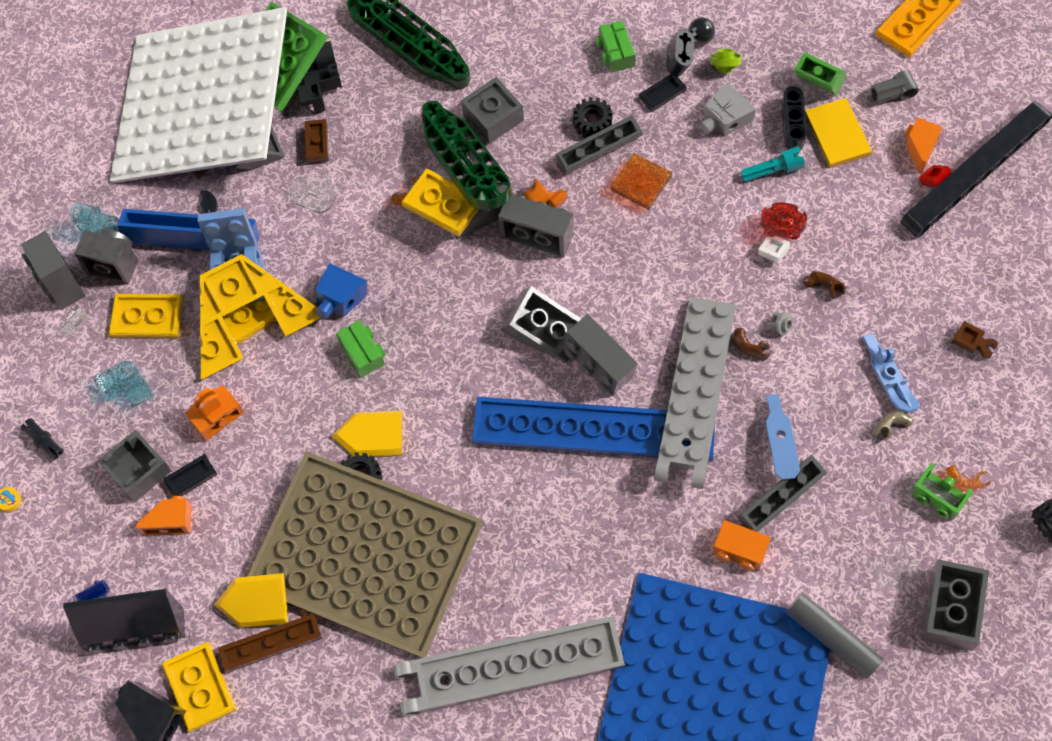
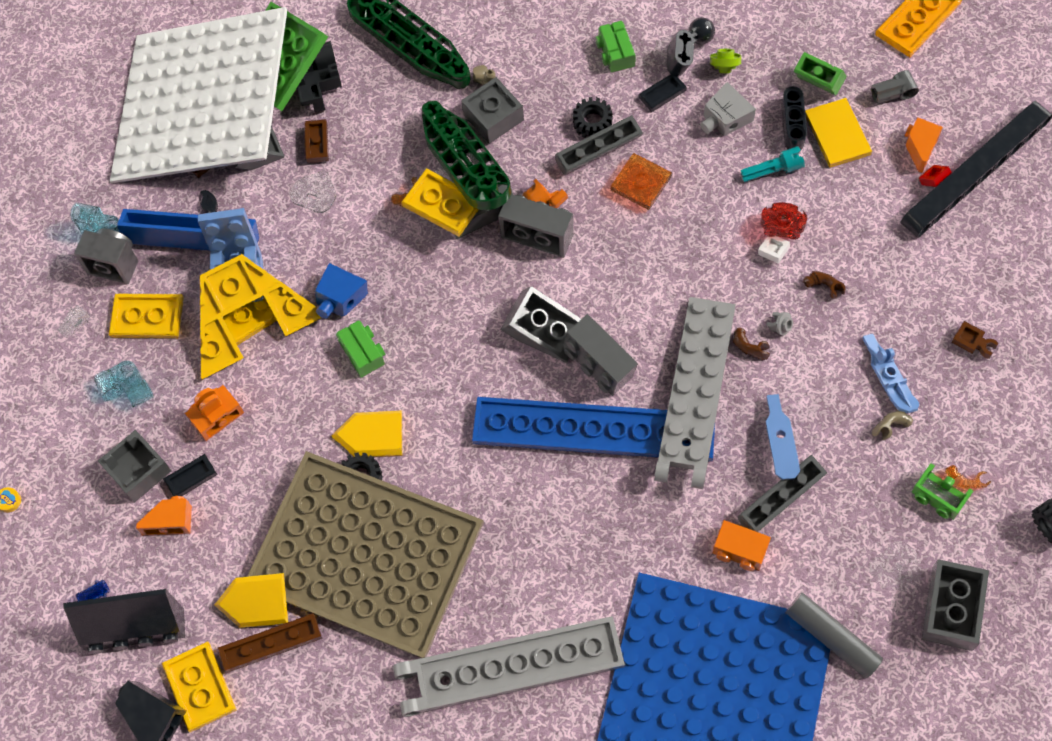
dark grey brick [20,231,86,309] -> none
black pin [21,418,64,460] -> none
none -> dark tan piece [473,65,496,86]

